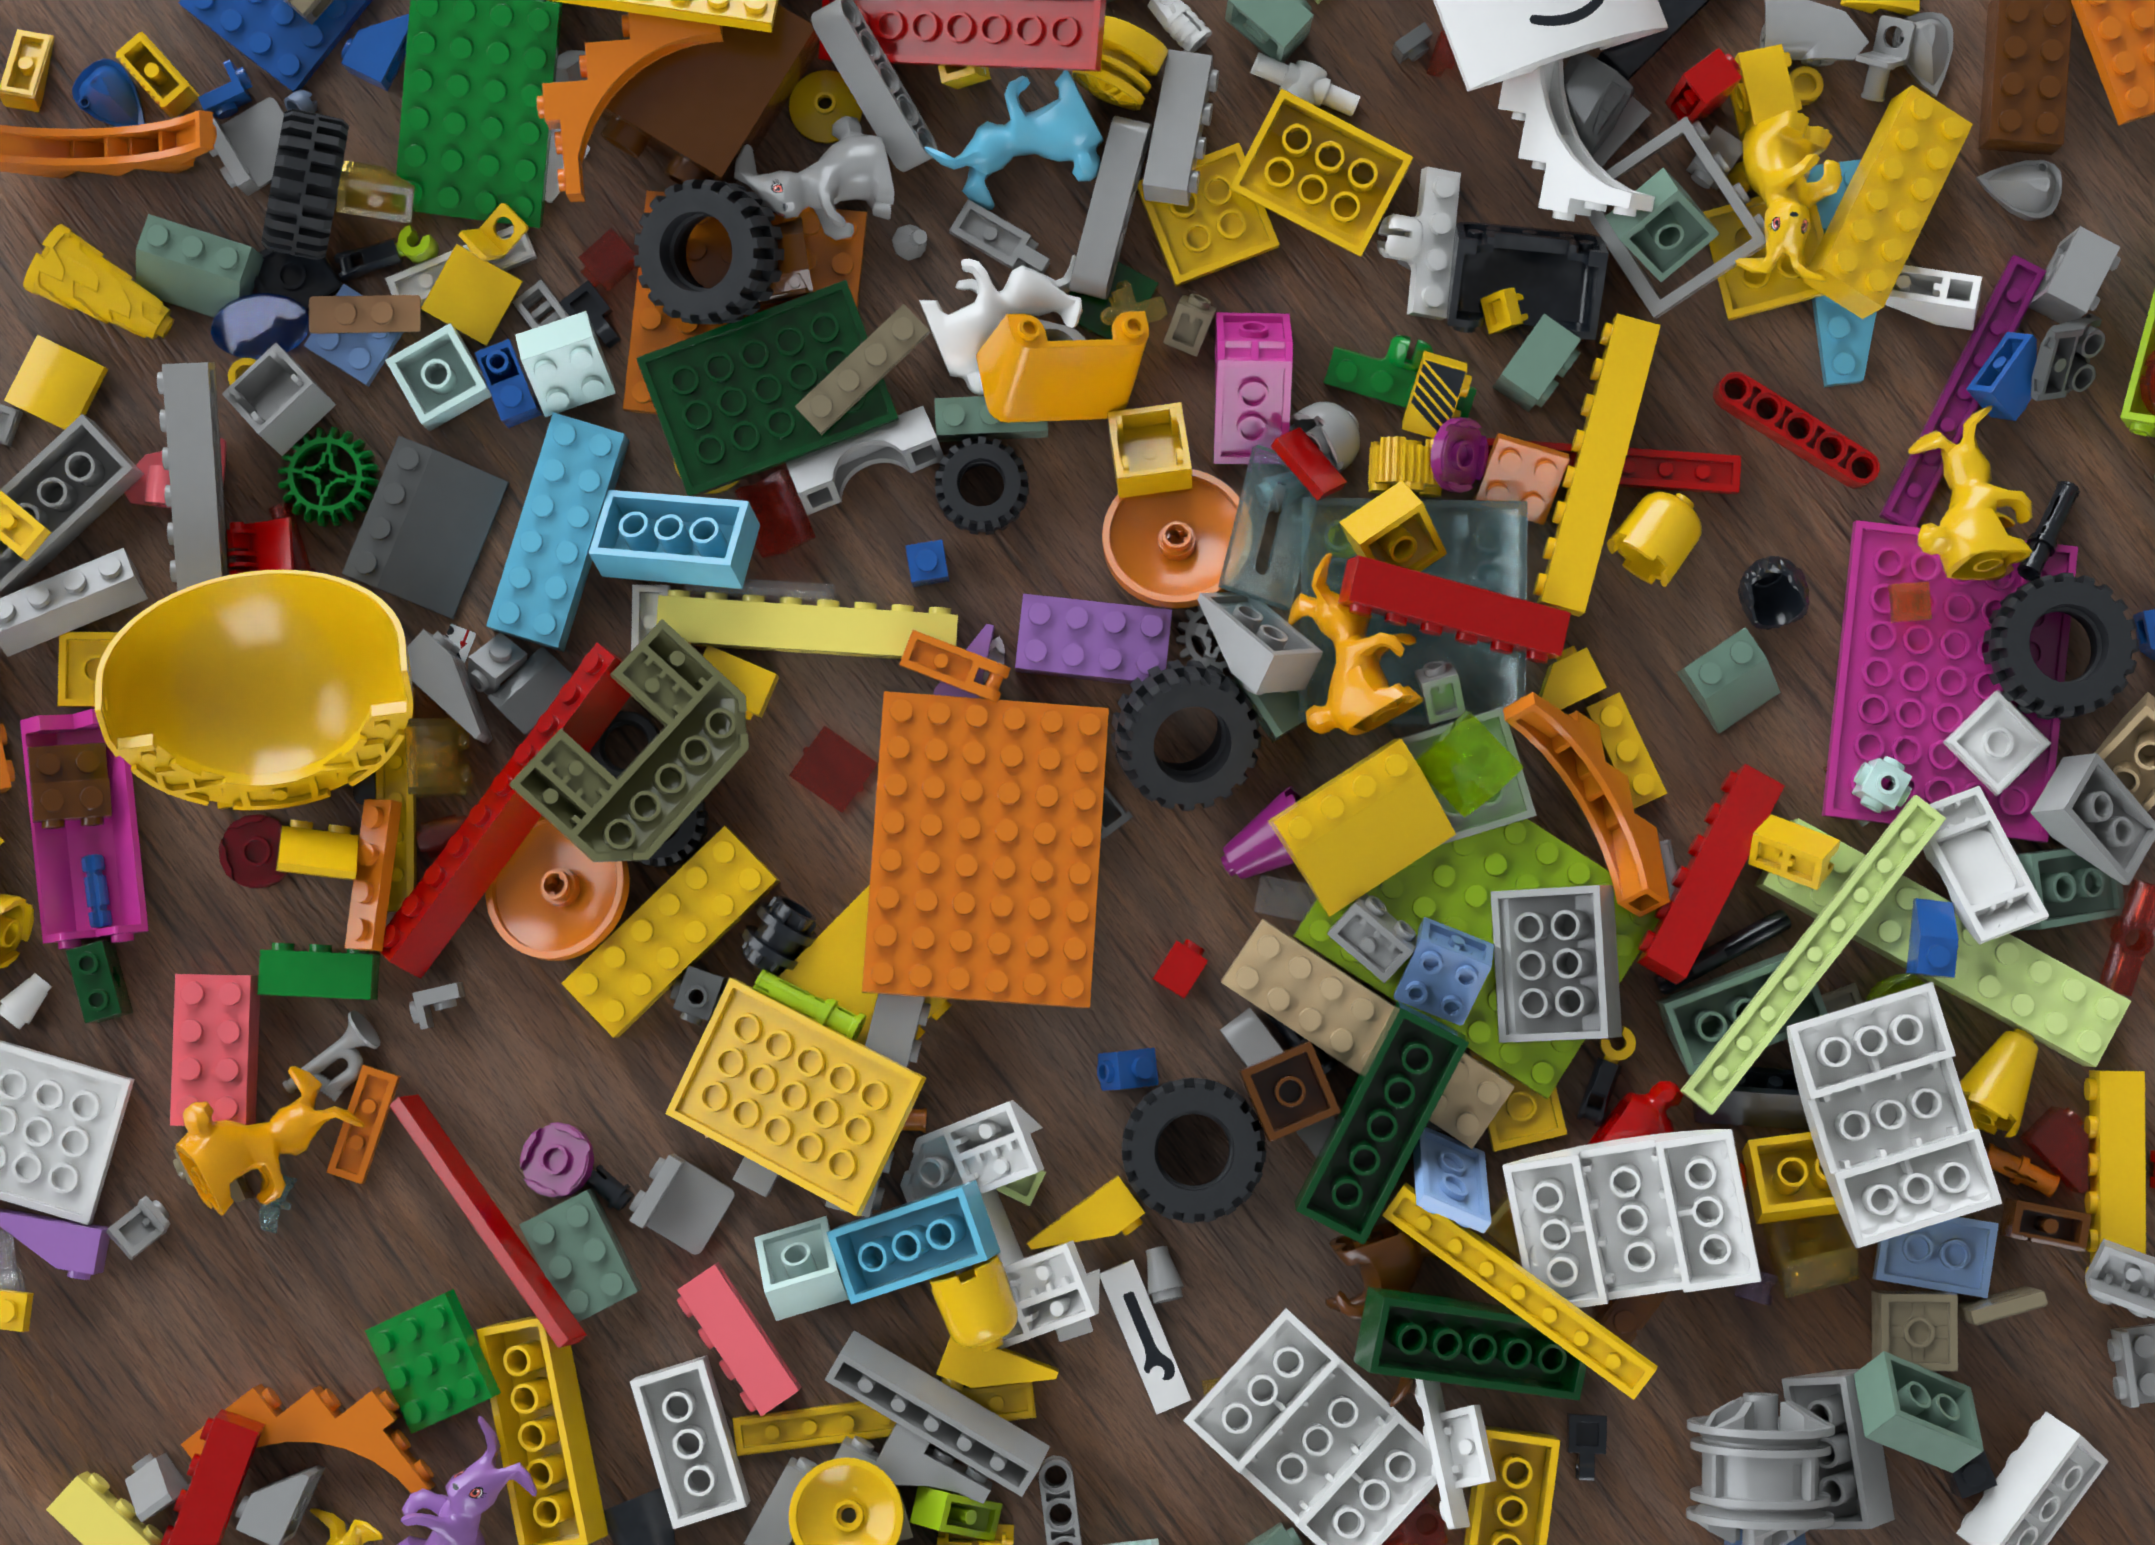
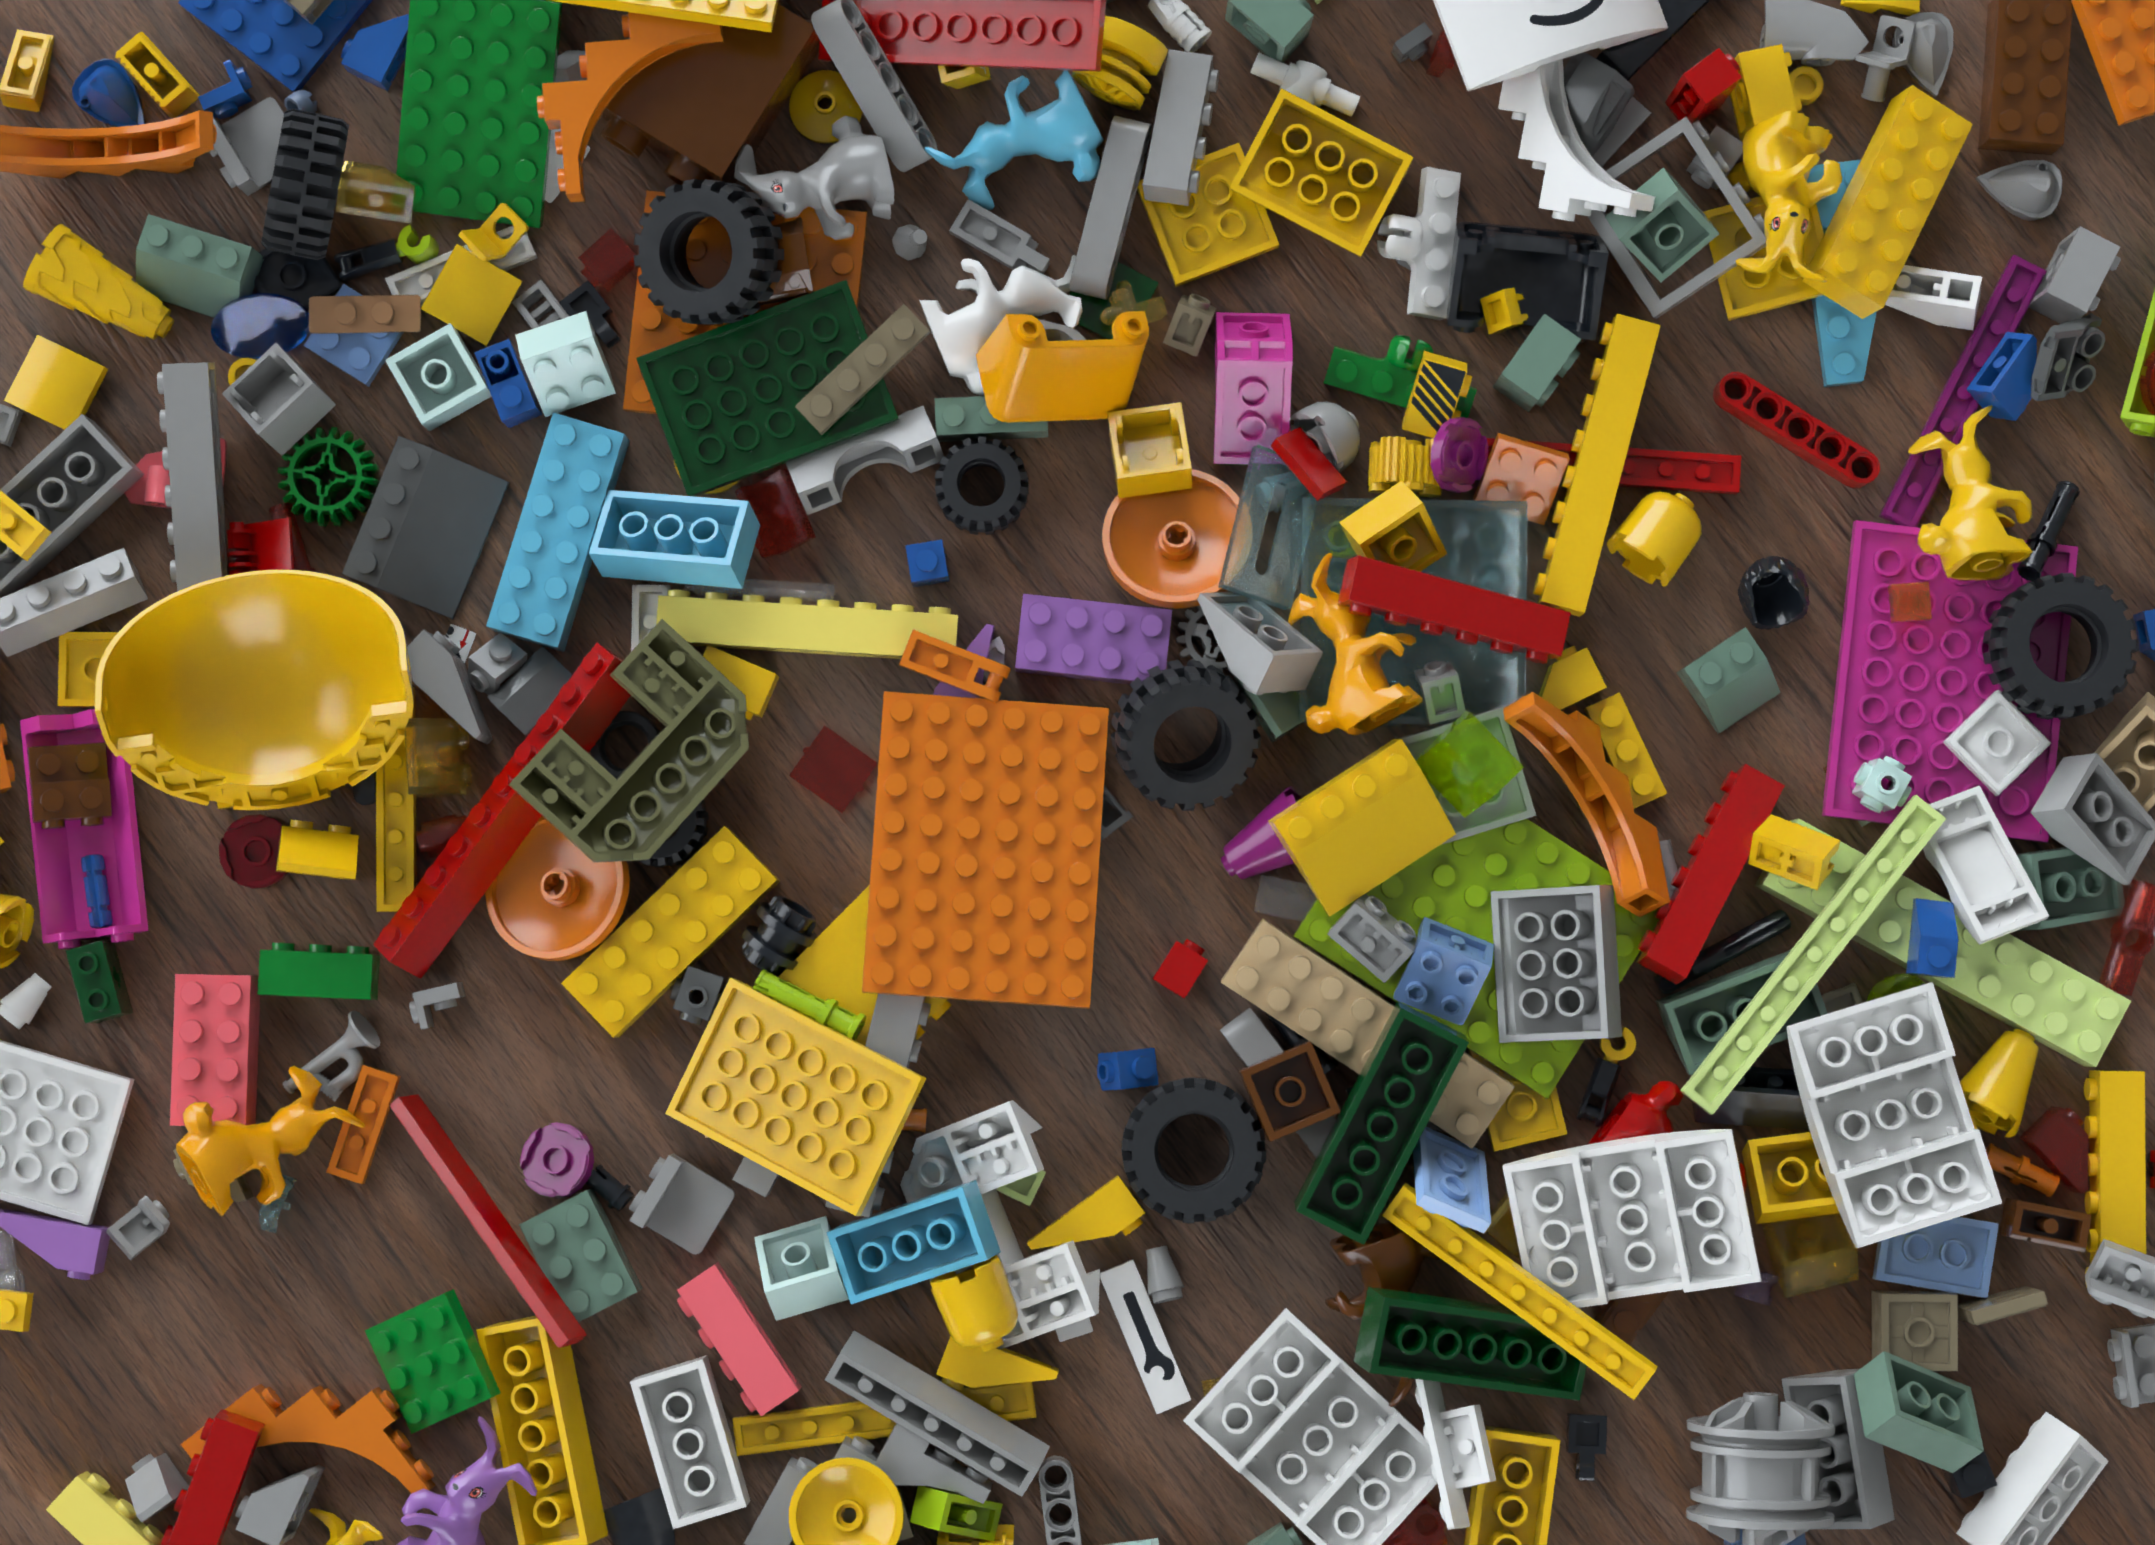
orange plate [344,799,402,951] -> none

